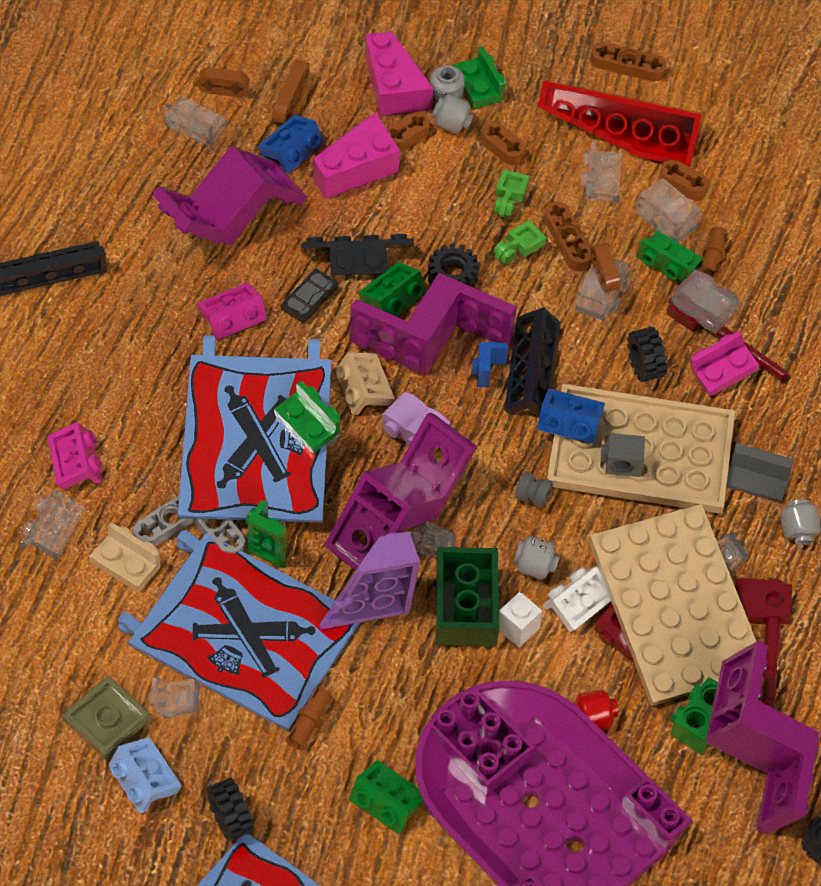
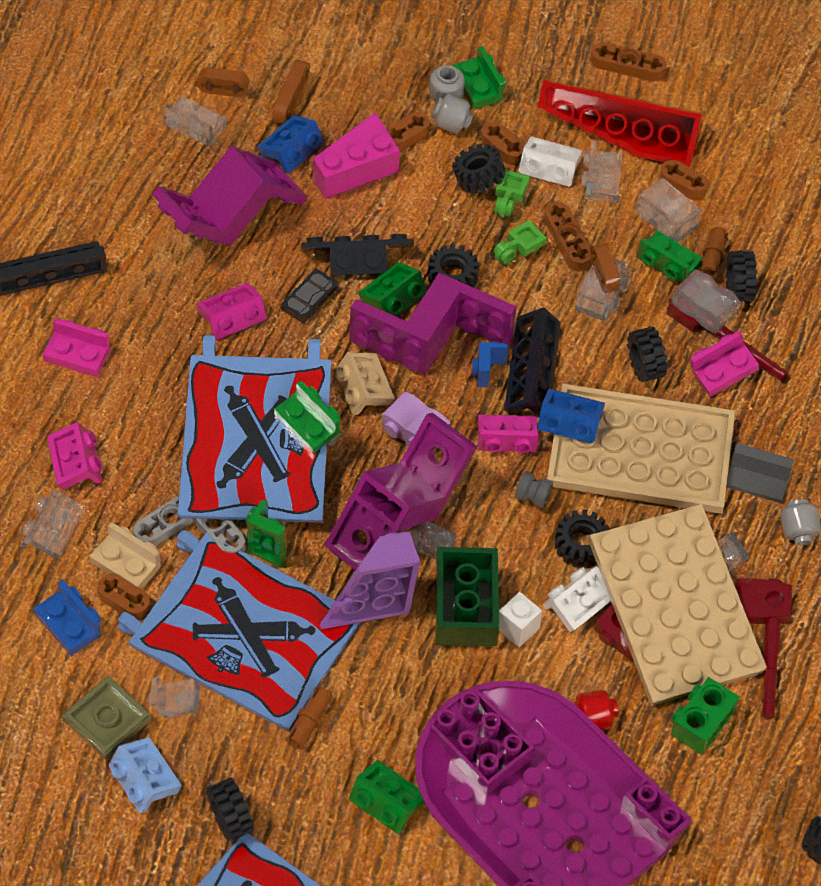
dark pink wedge [365,31,433,116] -> none
light grey head [513,536,560,579] -> none
dark grey brick [601,433,645,477] -> none
magenta bracket [705,640,820,834] -> none
none -> blue bracket [33,580,101,656]
none -> dark pink bracket [43,318,110,377]
none -> dark orange beam [98,574,150,620]
none -> black tyre [452,144,506,194]
none -> dark pink bracket [478,415,538,453]
none -> white bracket [519,136,583,187]
none -> black tyre [554,509,610,568]
none -> black tyre [726,250,758,302]

